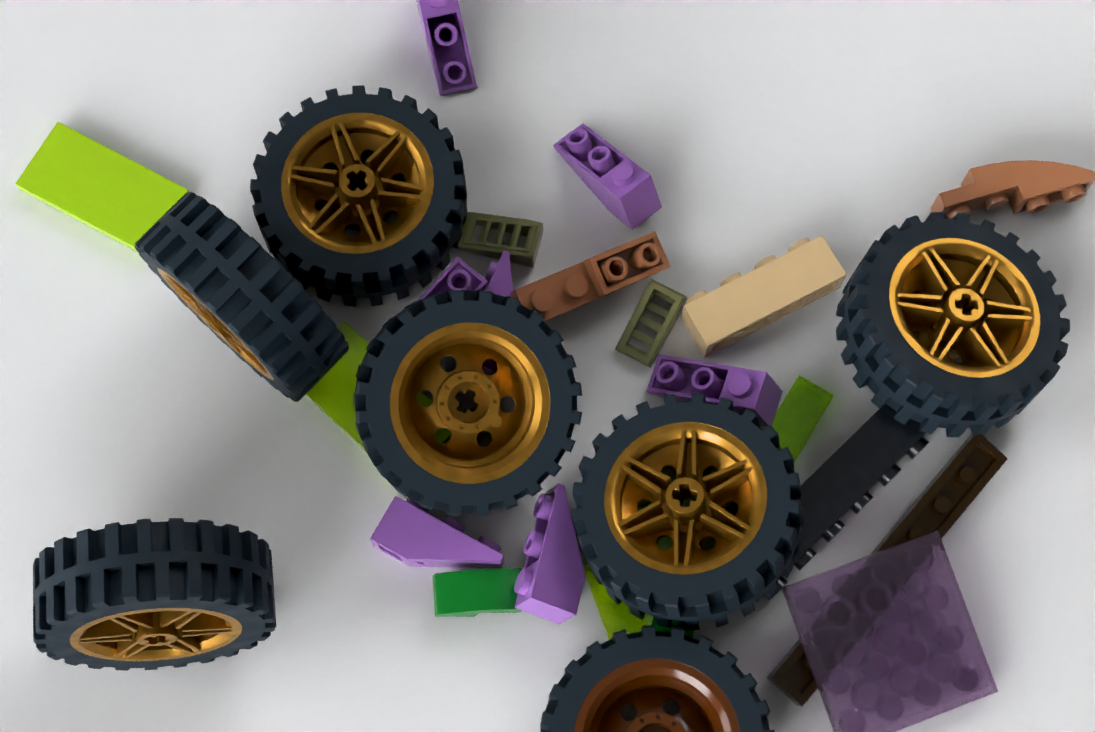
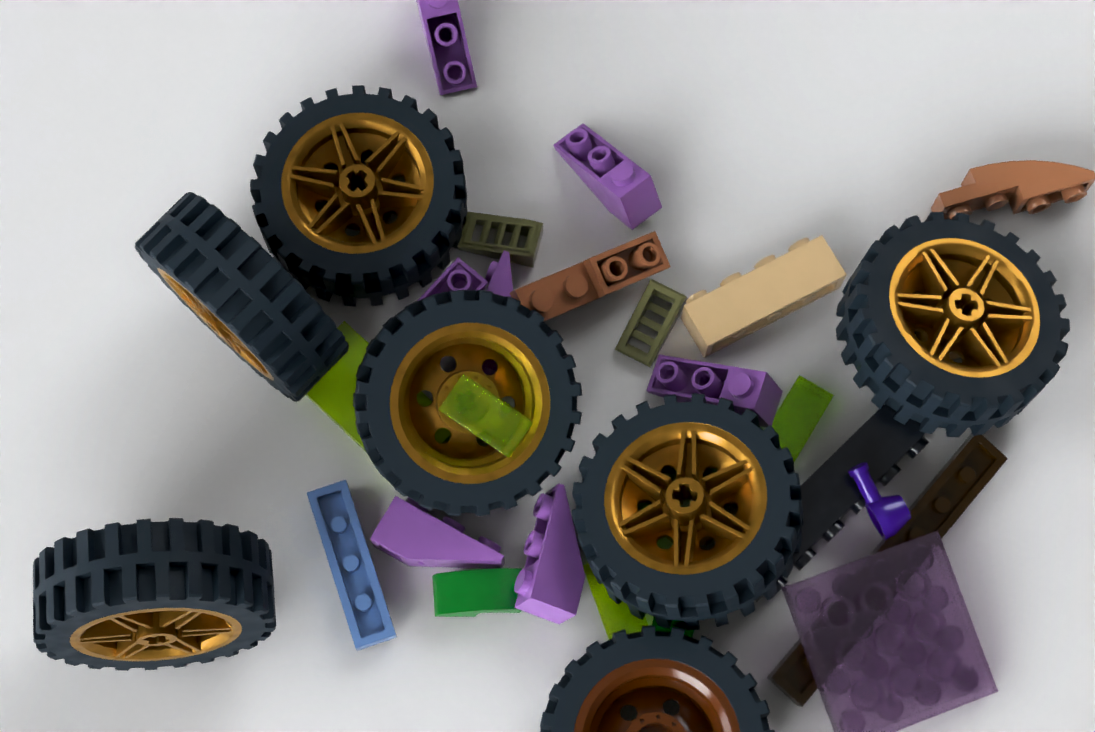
lime tile [15,122,189,253] -> none
none -> medium blue plate [307,480,397,651]
none -> clear neon green tile [438,373,533,458]
none -> dark purple bar [848,462,911,540]

